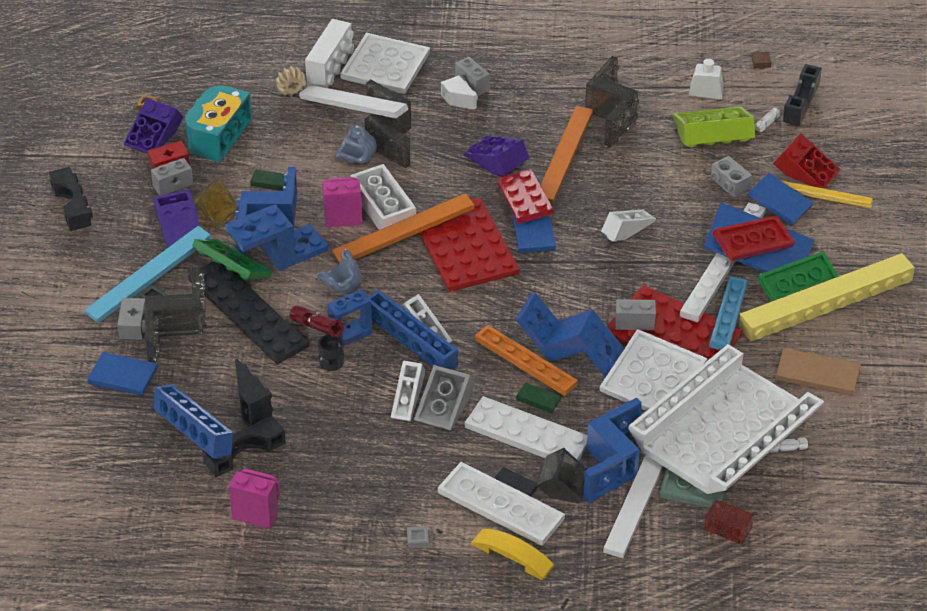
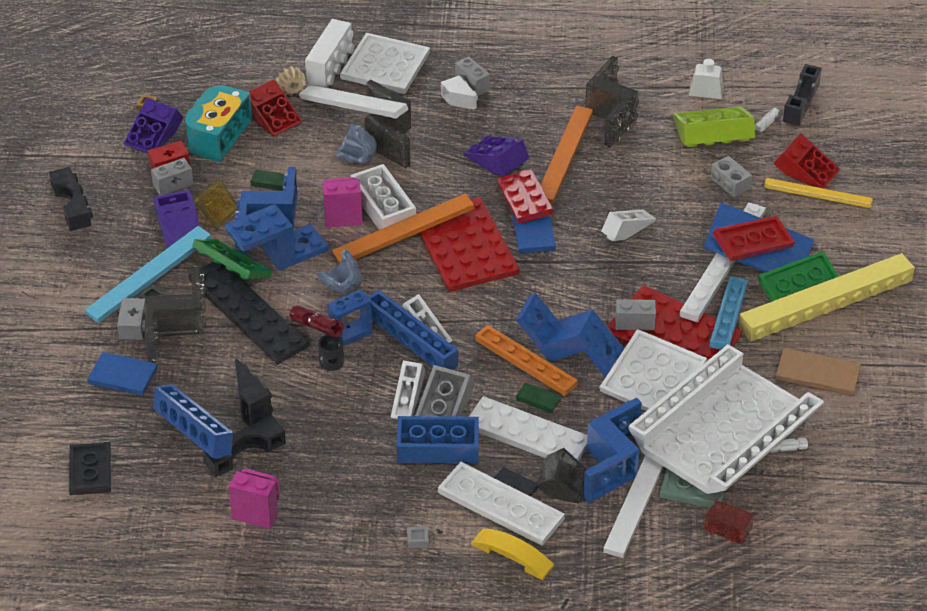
blue tile [748,173,813,226] -> none
reddish brown tile [751,52,772,68] -> none
none -> black tile [69,442,111,496]
none -> red slope [248,79,303,137]
none -> blue brick [396,416,479,463]

